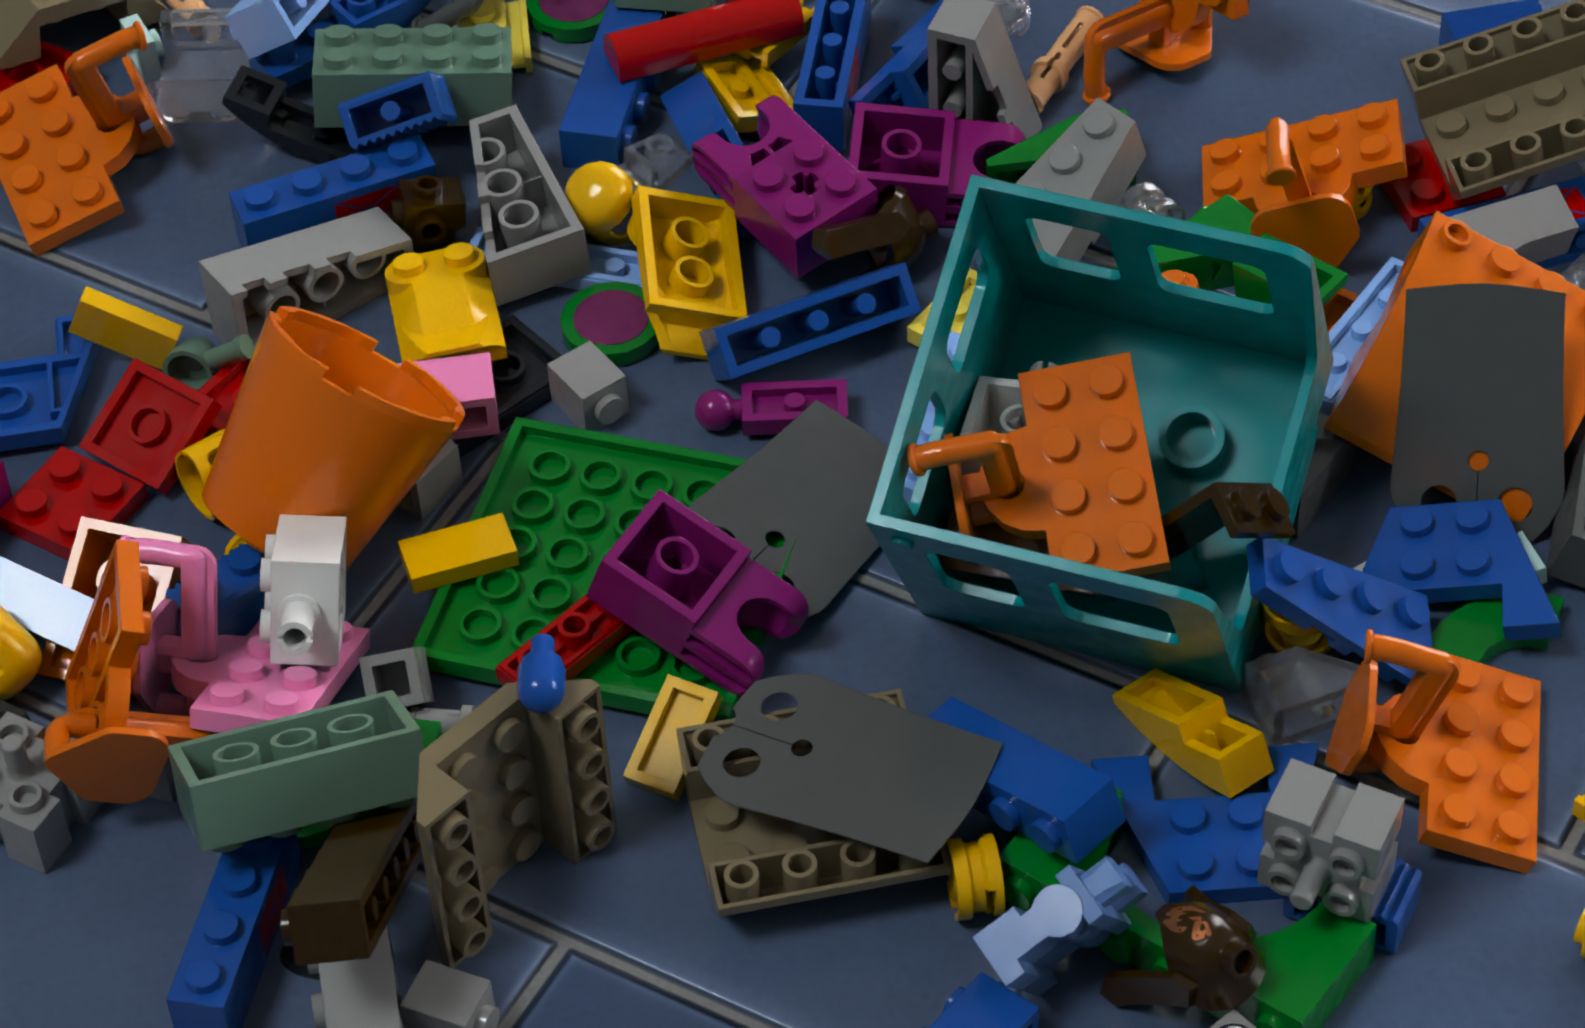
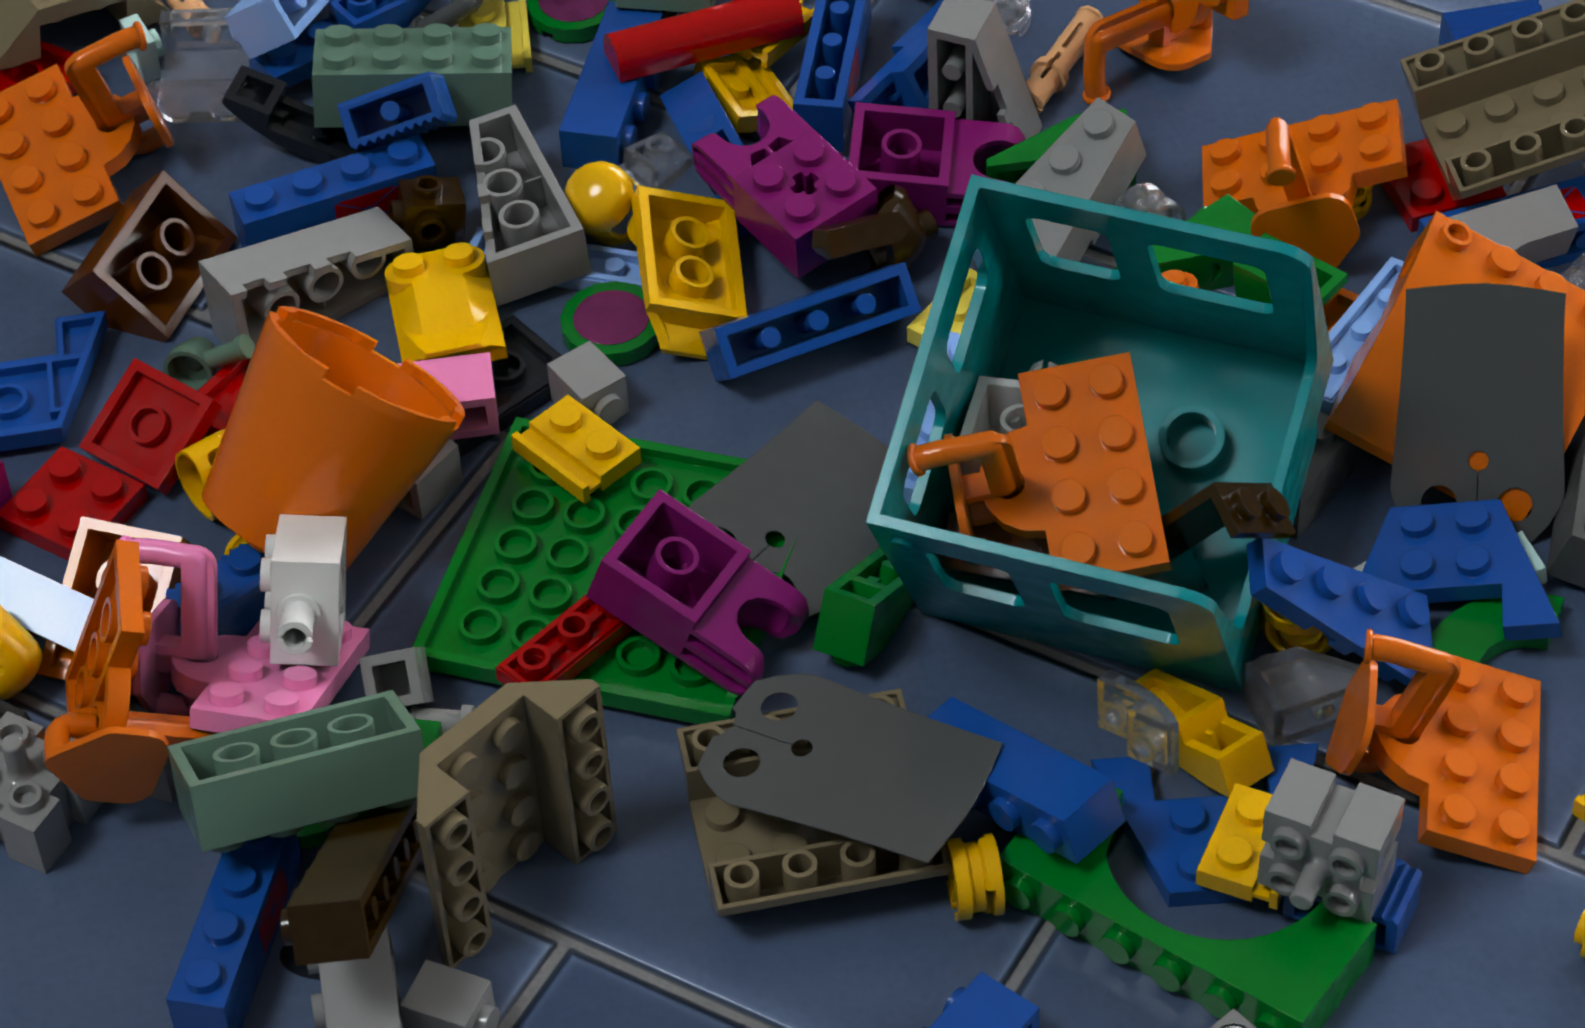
yellow tile [68,286,183,370] -> none
yellow tile [397,512,519,594] -> none
blue cylinder [517,634,566,714] -> none
yellow tile [623,674,723,801] -> none
magenta plate [695,379,848,436] -> none
medium blue hips [972,856,1148,996] -> none
dark brown piece [1100,885,1266,1011] -> none
none -> reddish brown slope [61,170,237,342]
none -> yellow plate [511,395,642,504]
none -> green slope [813,547,914,667]
none -> clear slope [1097,669,1179,776]
none -> yellow plate [1195,783,1283,910]

